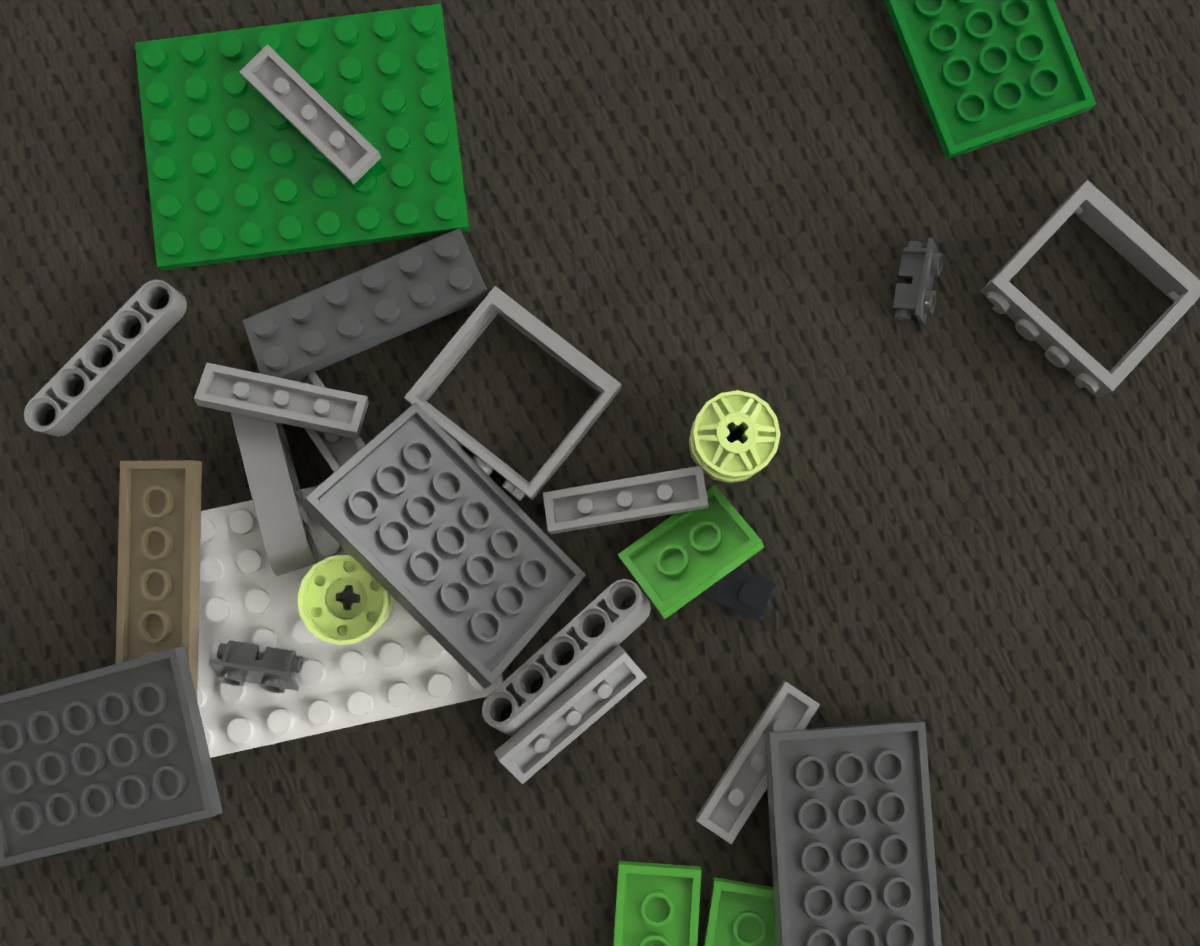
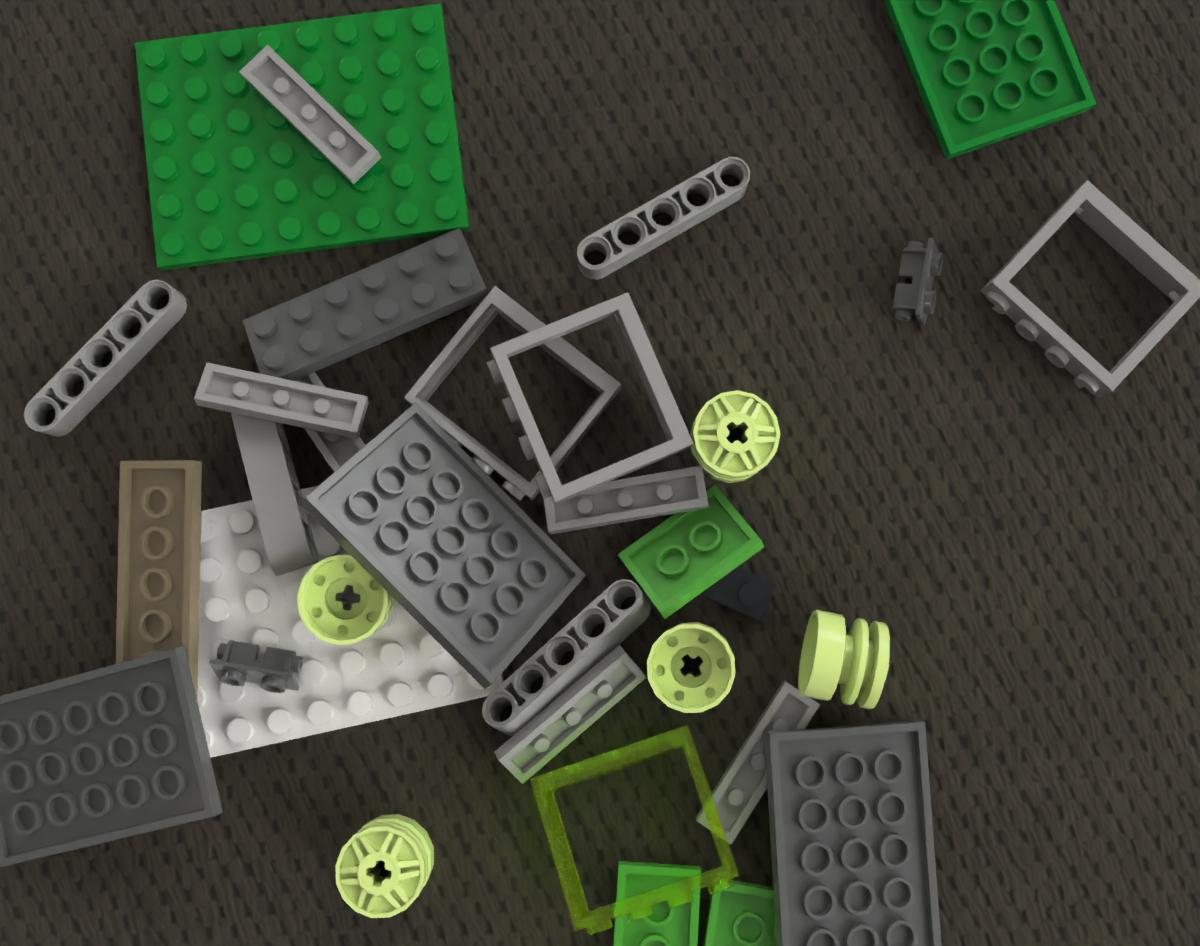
none -> yellowish green wheel [335,814,434,918]
none -> light grey window [486,292,693,505]
none -> clear neon green window [530,725,740,935]
none -> light grey beam [577,157,750,280]
none -> yellowish green wheel [647,622,735,713]
none -> yellowish green wheel [798,610,890,709]

